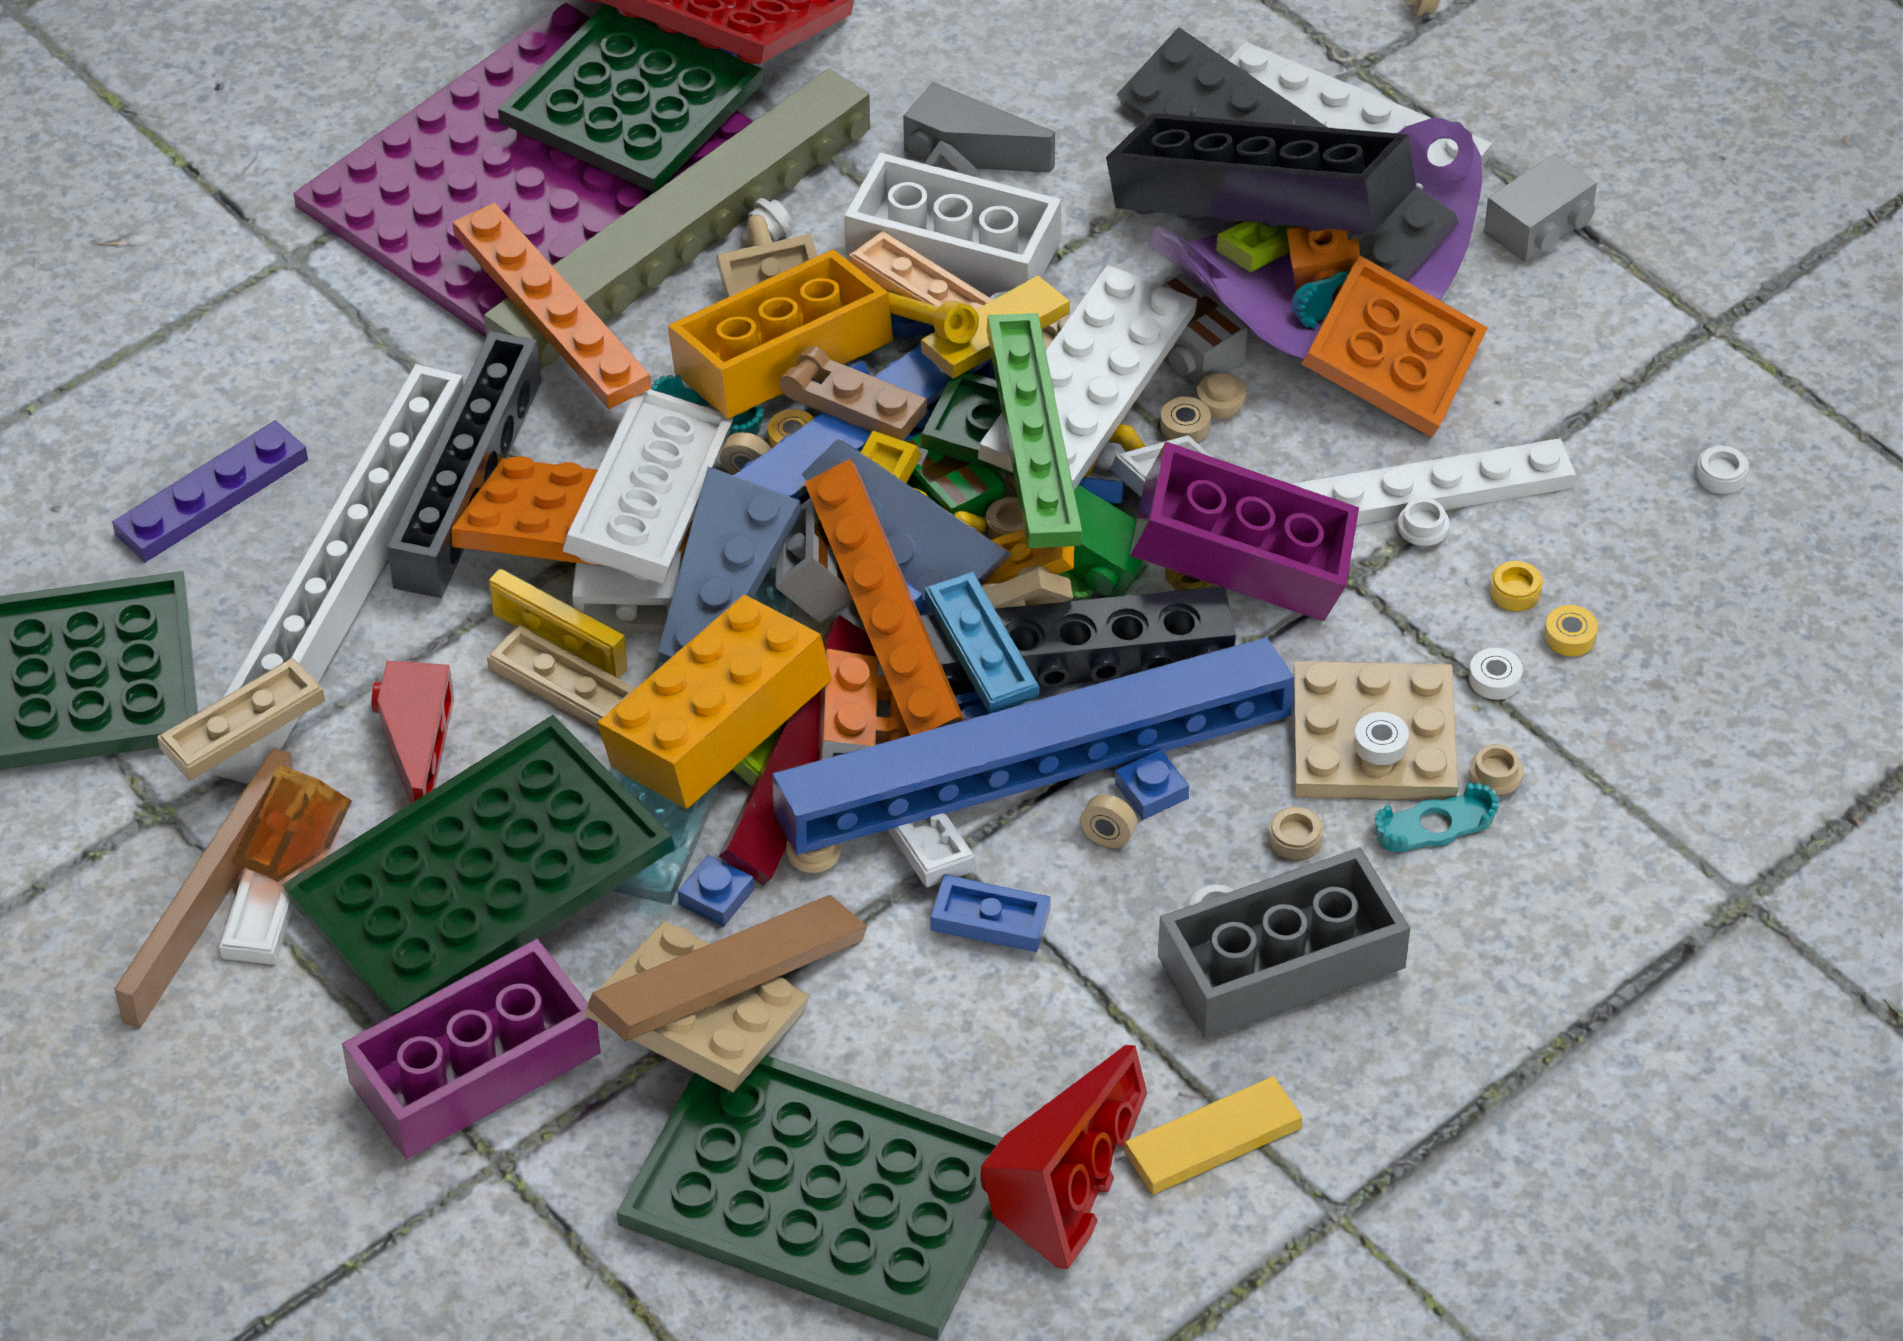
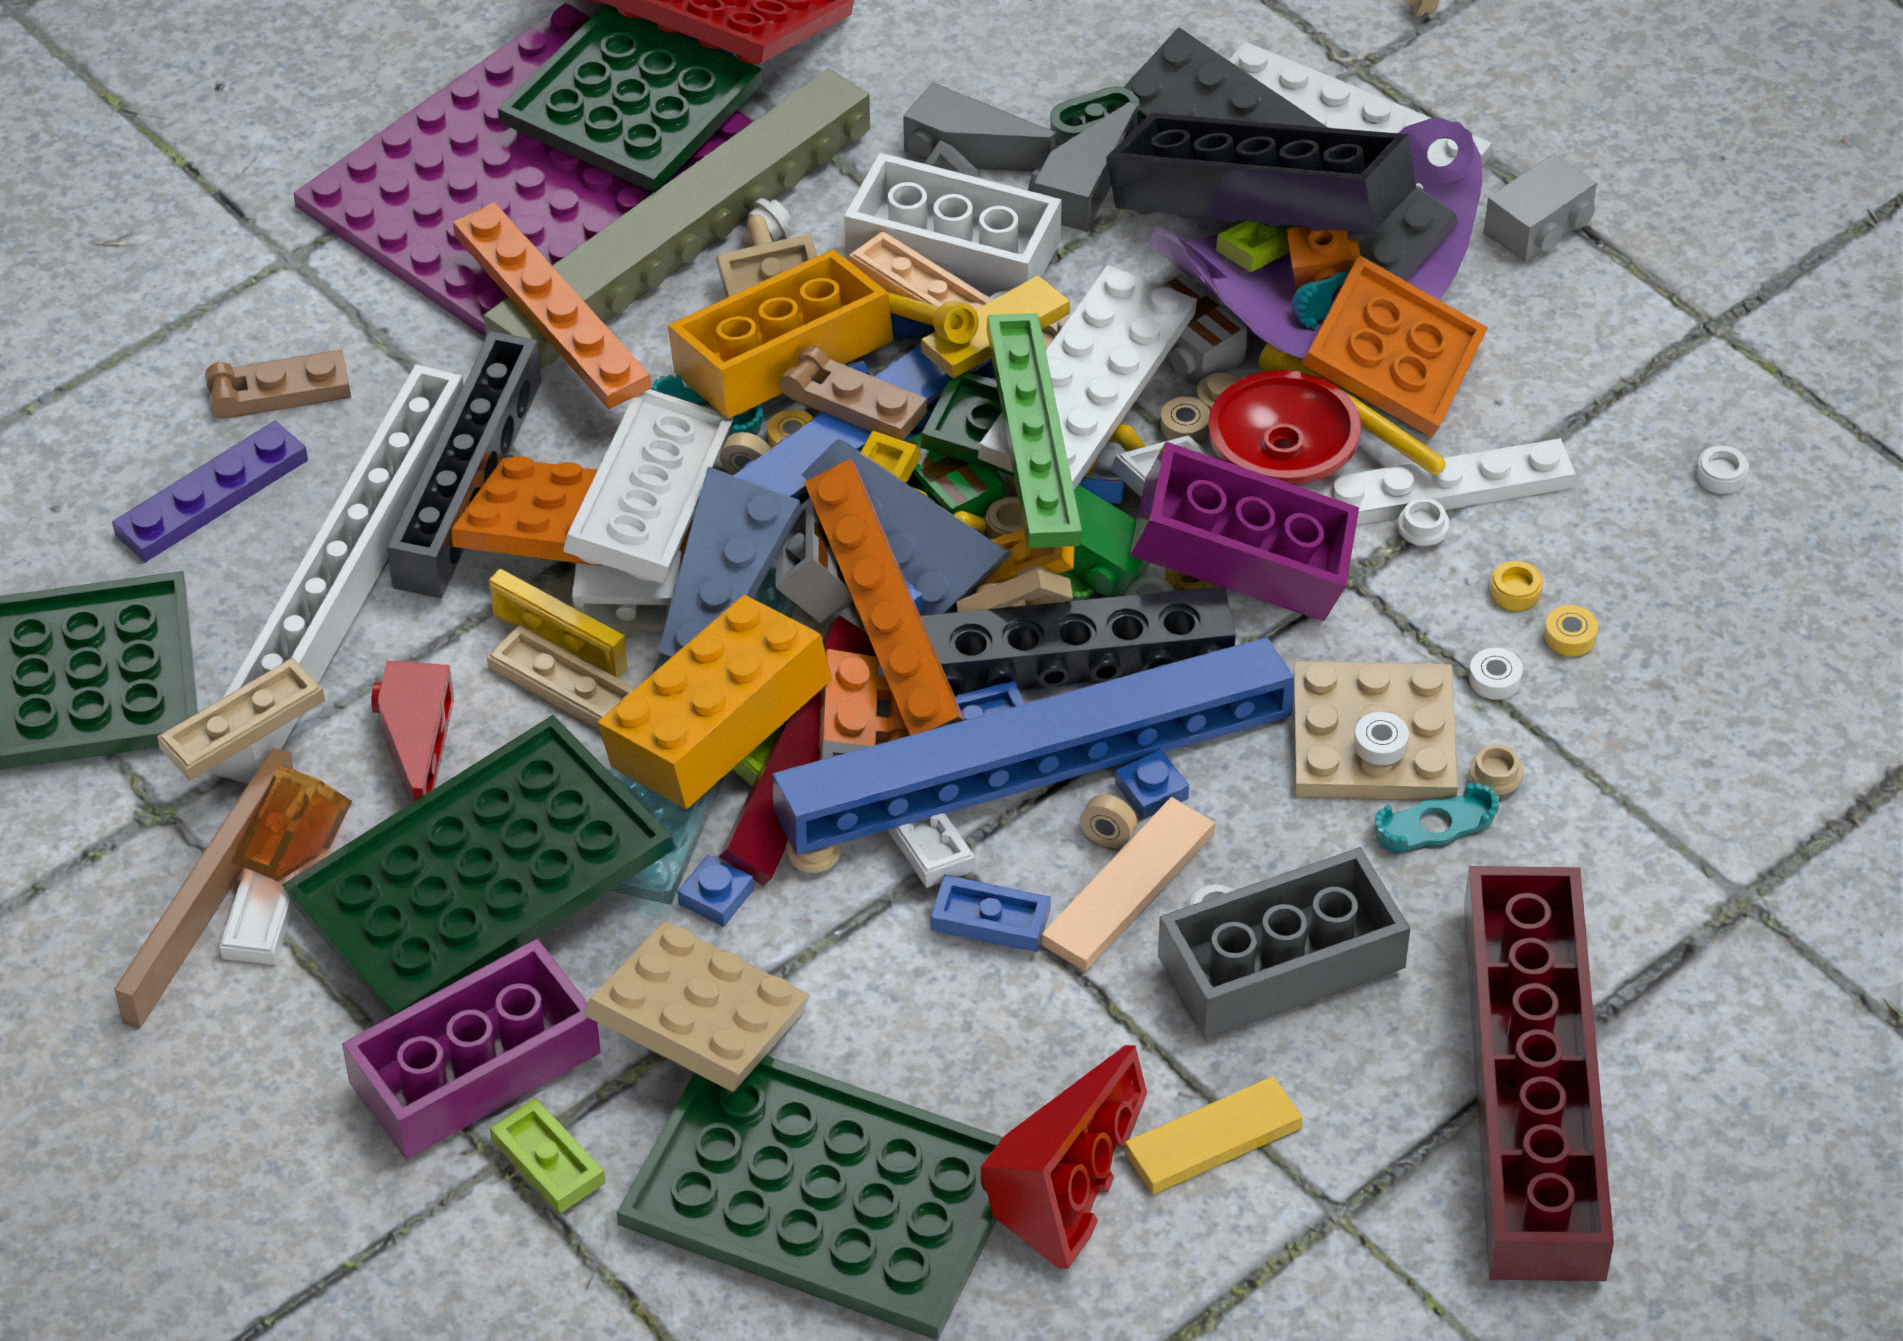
medium nougat tile [588,895,867,1042] -> none
dark azure tile [924,572,1039,714] -> none
tan tile [1268,807,1323,861] -> none
none -> medium nougat plate [205,349,351,418]
none -> lime plate [490,1097,605,1214]
none -> slope [1028,102,1138,232]
none -> light nougat tile [1041,797,1215,972]
none -> plate [1050,86,1139,144]
none -> red dish [1208,370,1361,485]
none -> yellow piece [1259,343,1446,475]
none -> dark red brick [1464,866,1614,1281]

